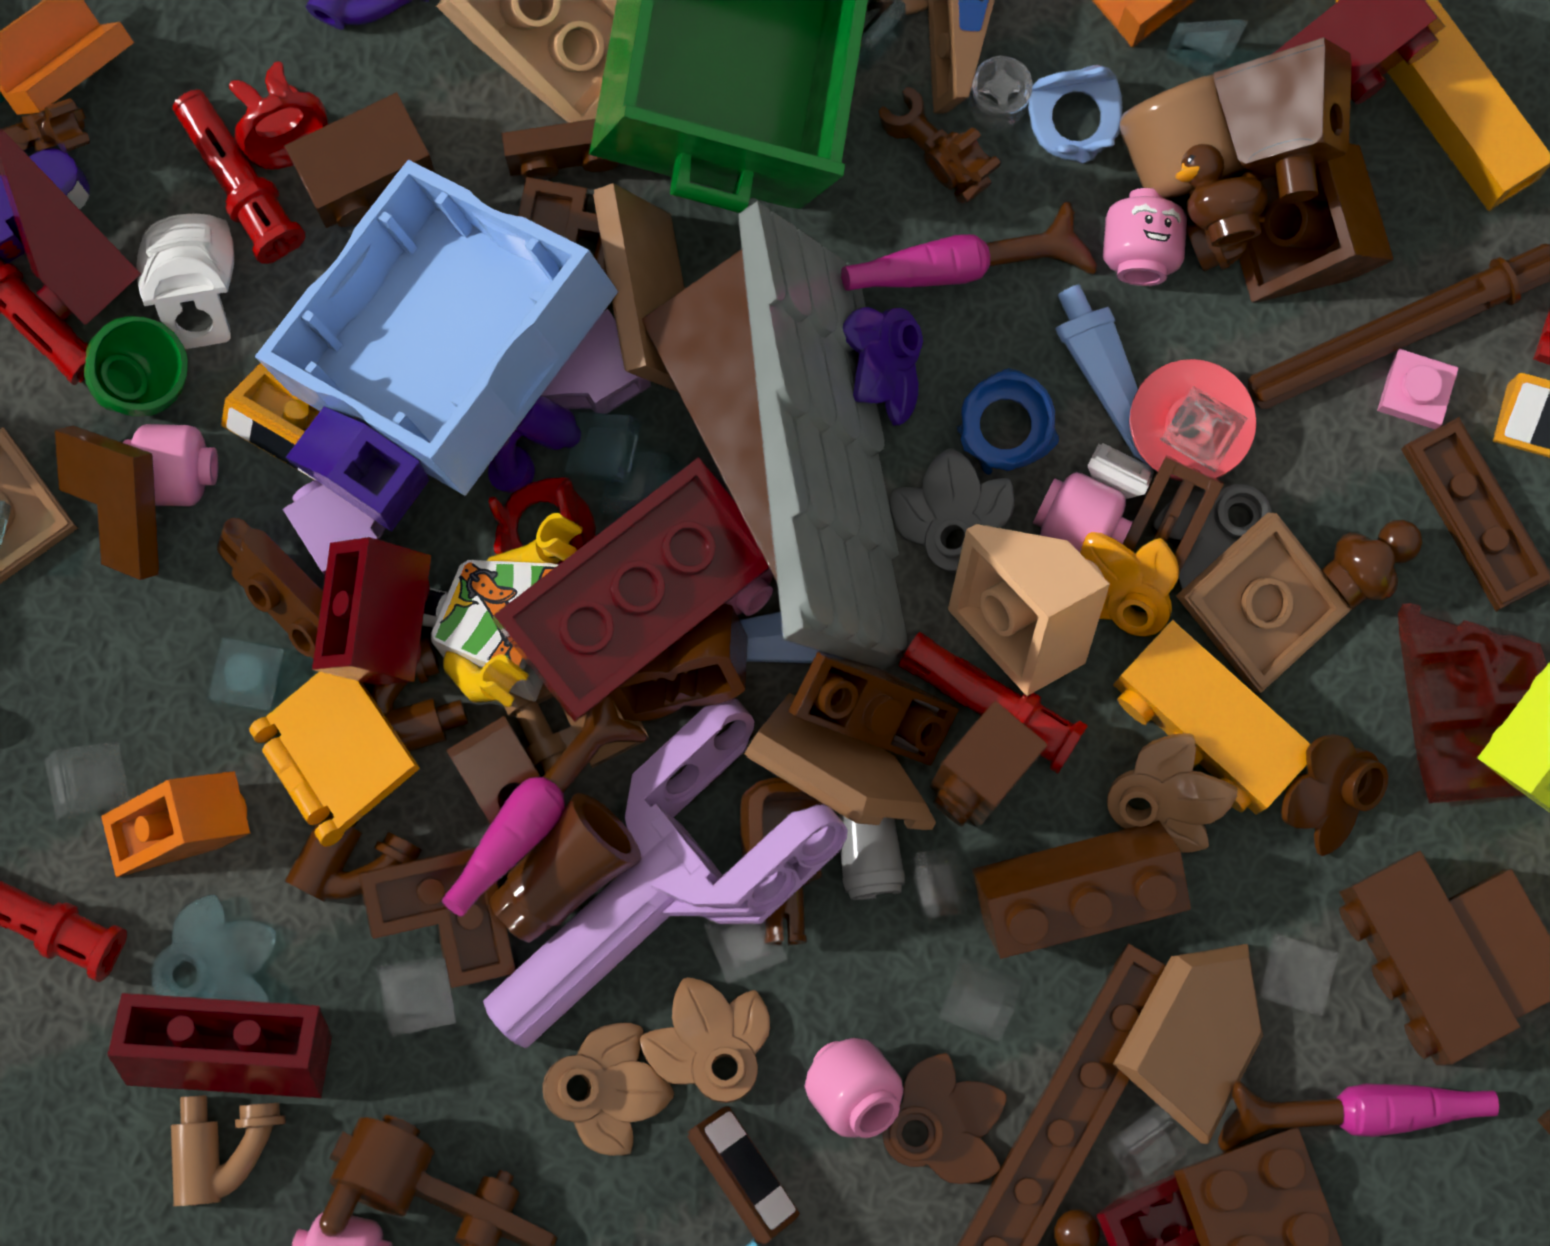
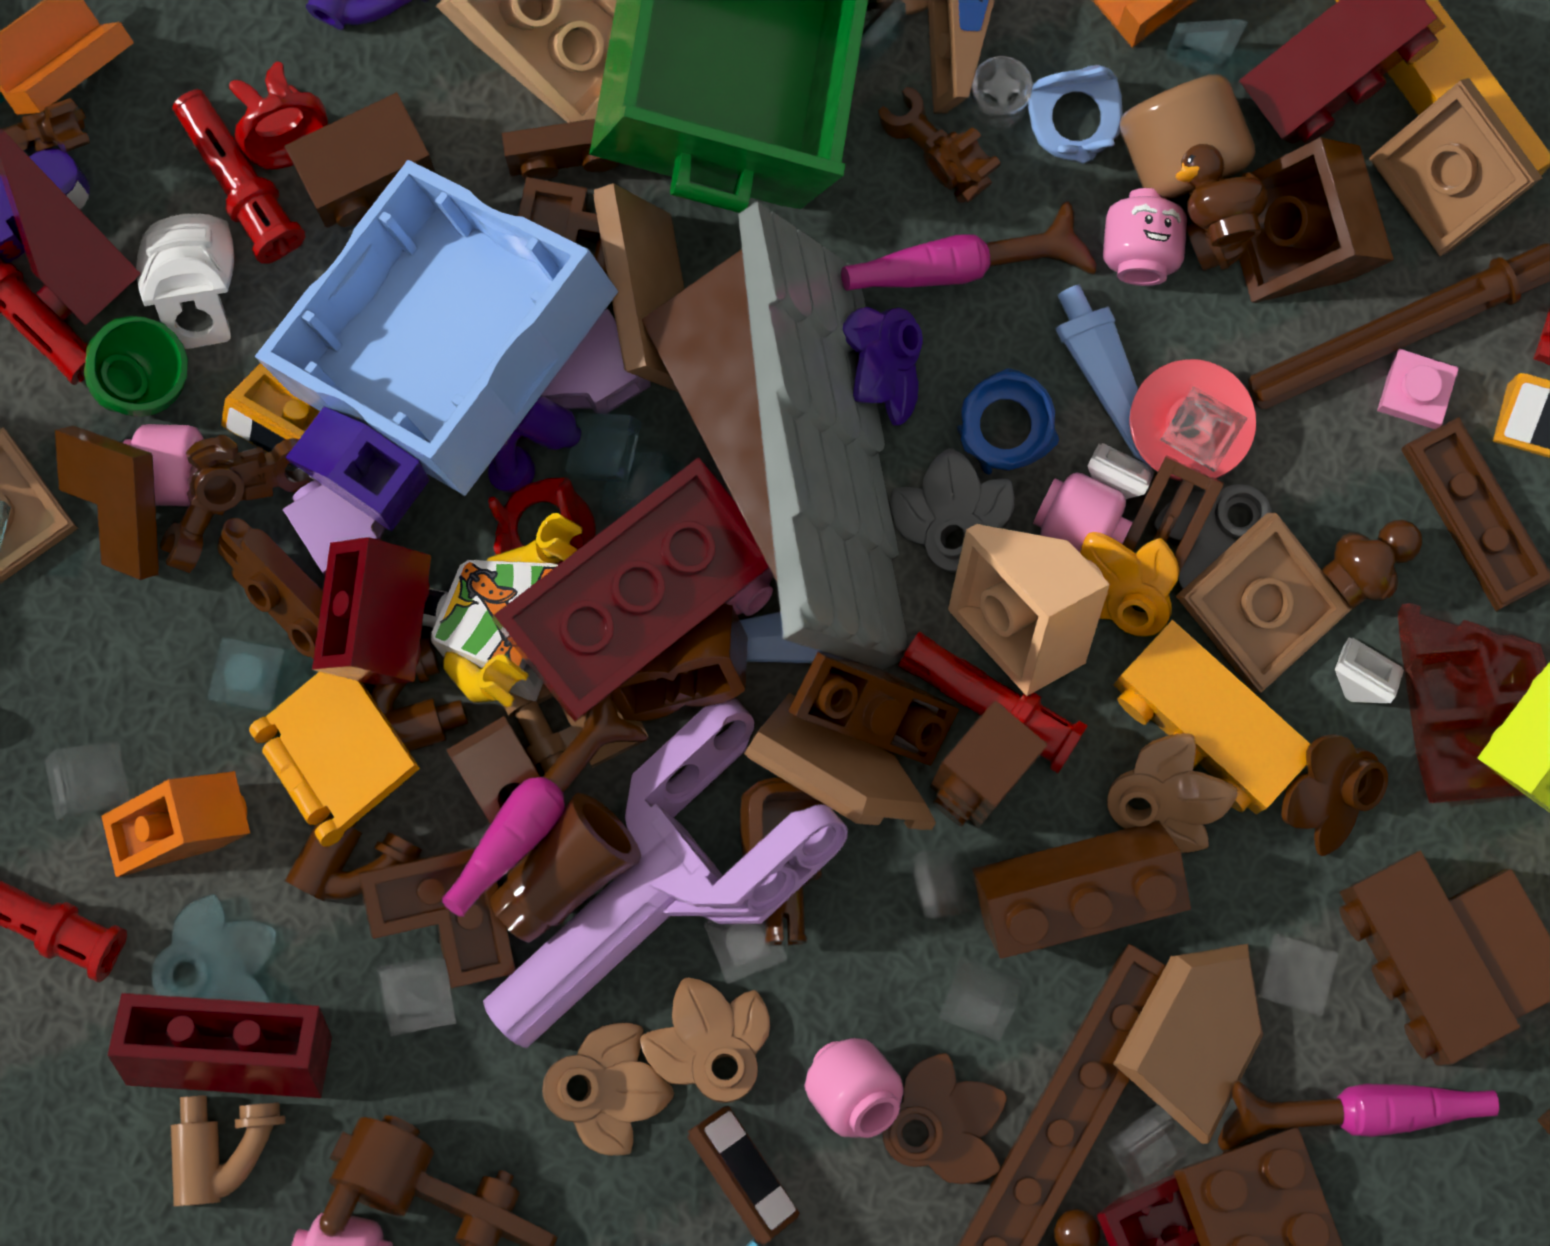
light grey piece [839,813,905,900] -> none
torso [1213,38,1352,203] -> none
none -> reddish brown piece [160,435,311,573]
none -> white slope [1335,637,1404,704]
none -> medium nougat tile [1369,78,1543,256]

